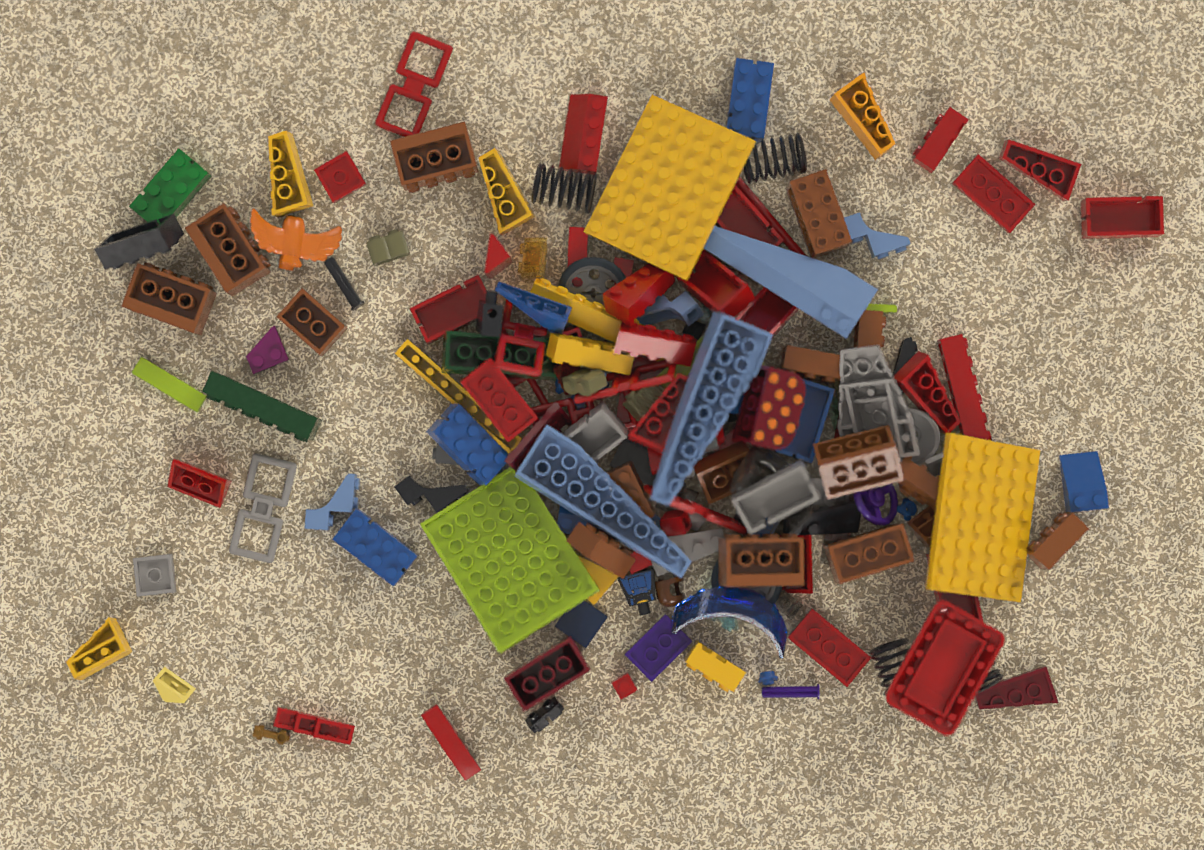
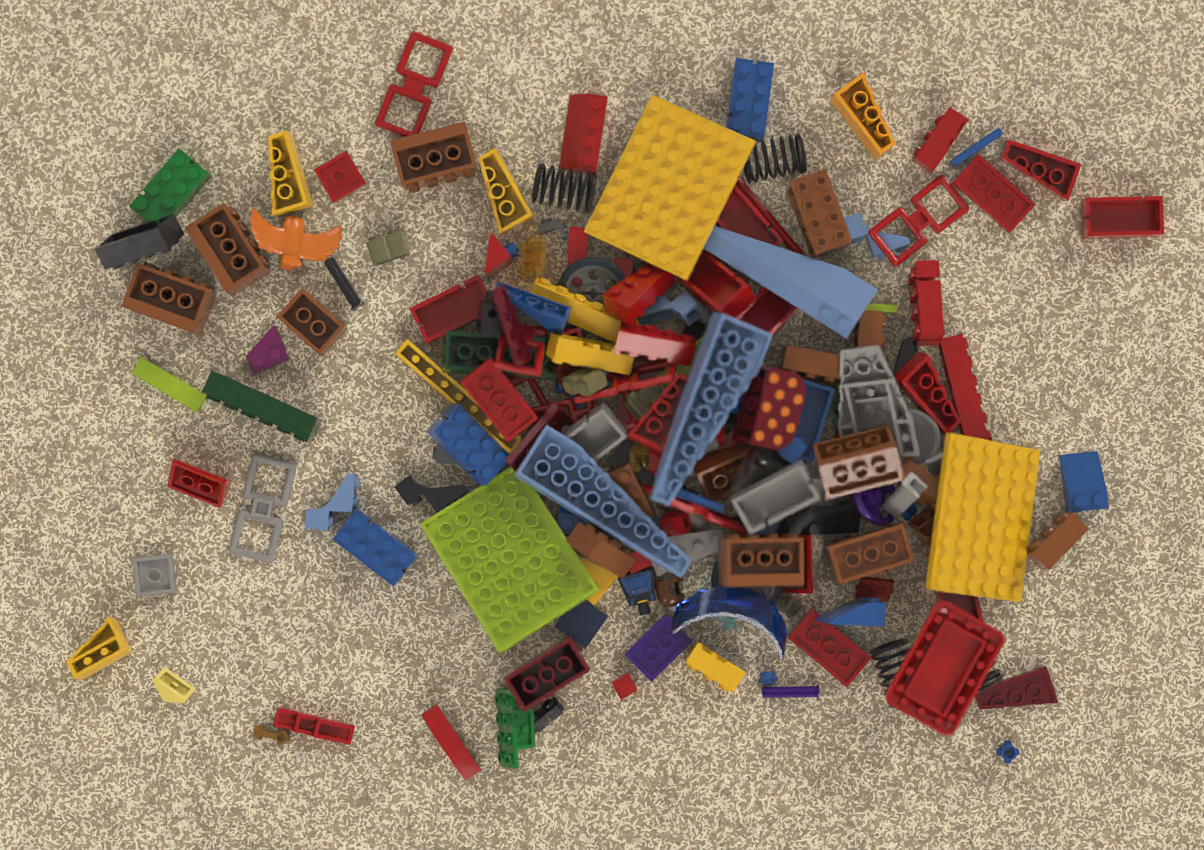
none -> dark red wing [492,285,533,367]
none -> green bracket [495,689,535,769]
none -> blue plate [504,241,520,259]
none -> dark grey bracket [538,218,568,240]
none -> clear yellow piece [629,442,651,472]
none -> blue tile [675,488,725,513]
none -> blue brick [776,434,808,465]
none -> blue slope [816,597,886,627]
none -> clear red piece [855,577,894,602]
none -> red bar [868,175,969,267]
none -> light grey window [882,472,928,519]
none -> red piece [908,260,945,346]
none -> blue tile [950,128,1003,168]
none -> blue plate [996,740,1020,764]

